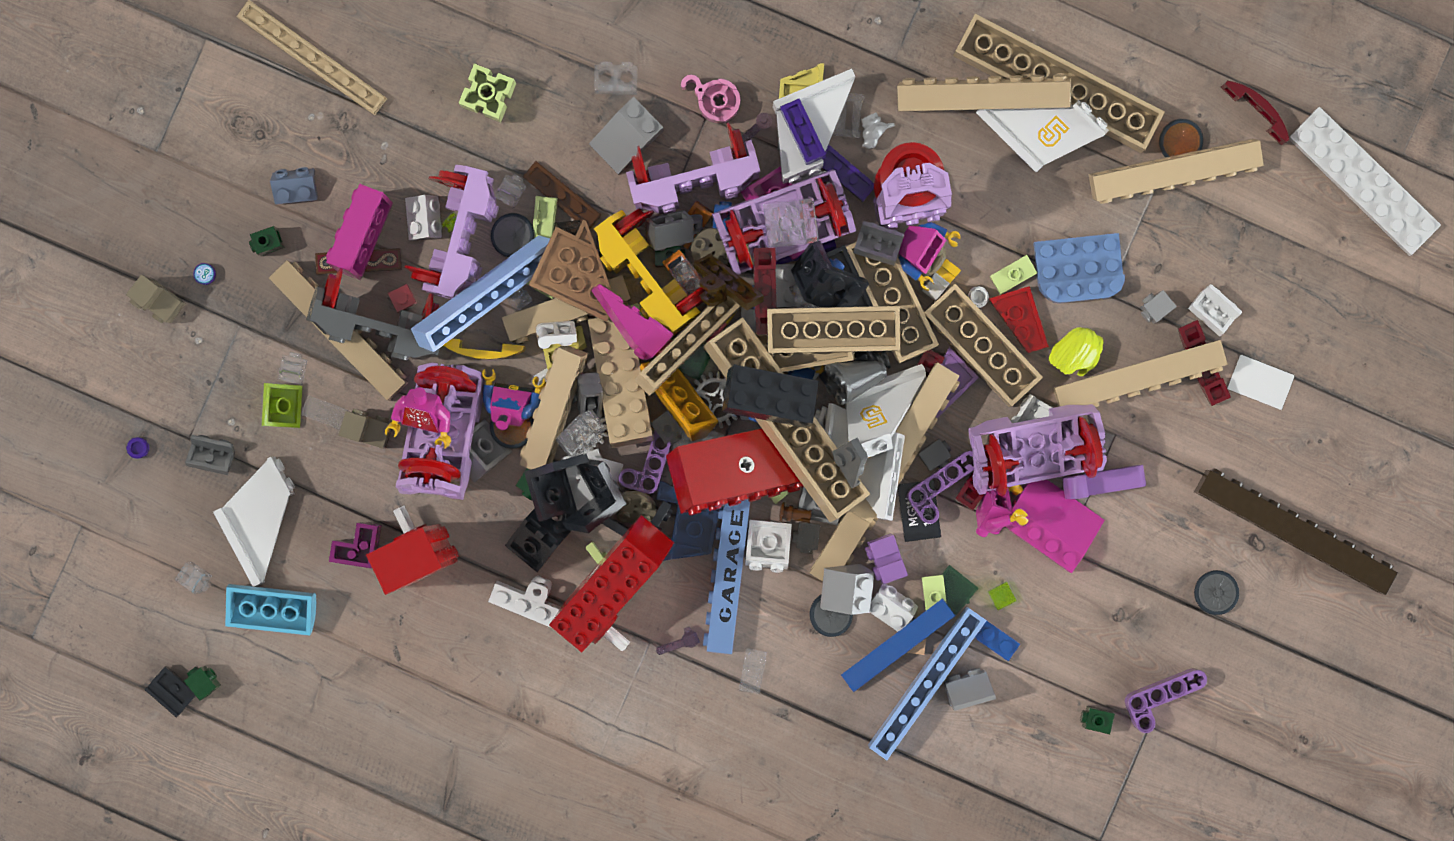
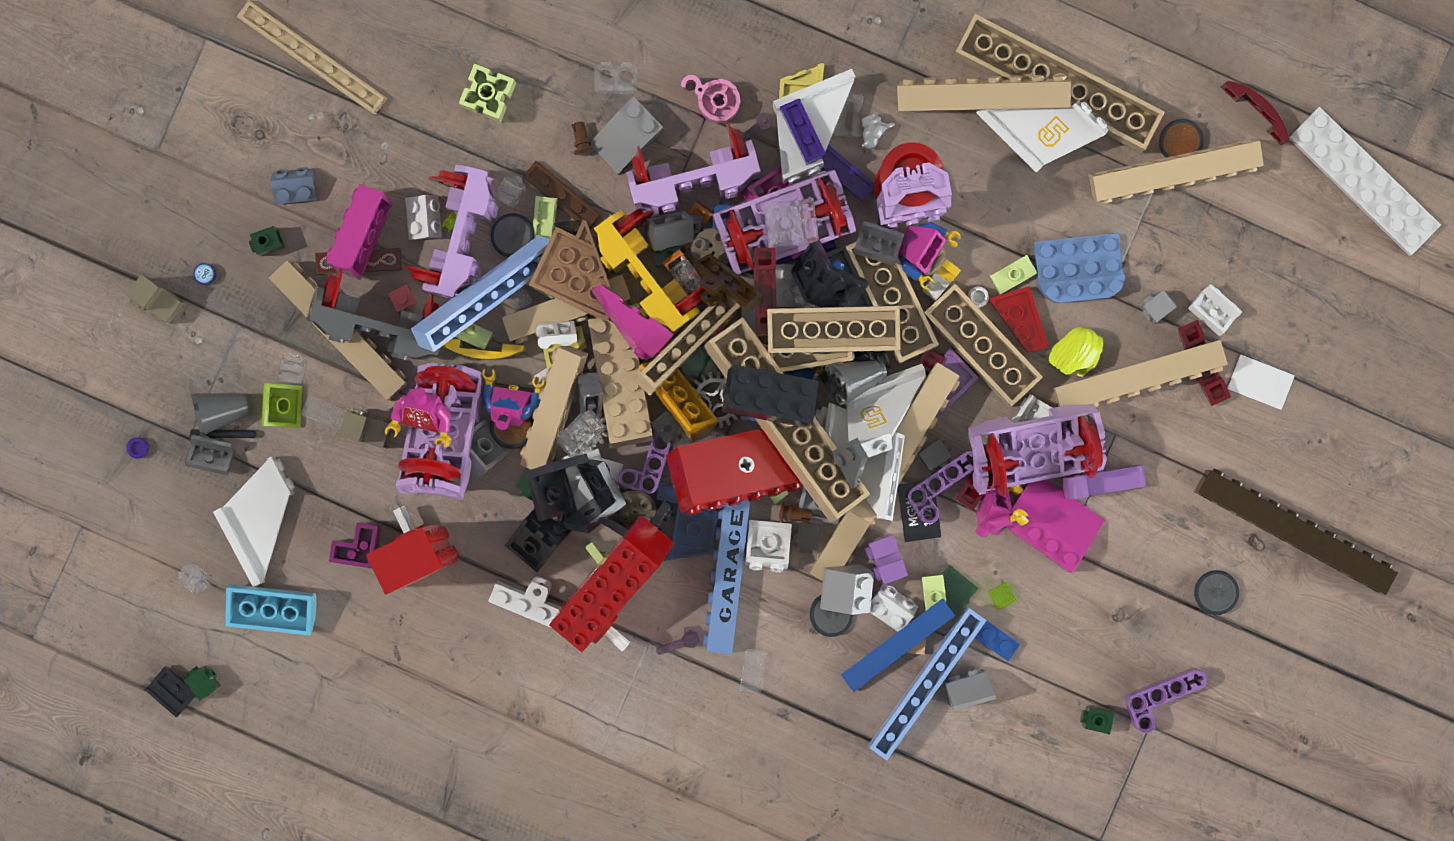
none -> black bar [190,429,256,438]
none -> dark grey cone [191,393,252,436]
none -> yellowish green plate [455,323,493,350]
none -> reddish brown pin [571,121,595,155]

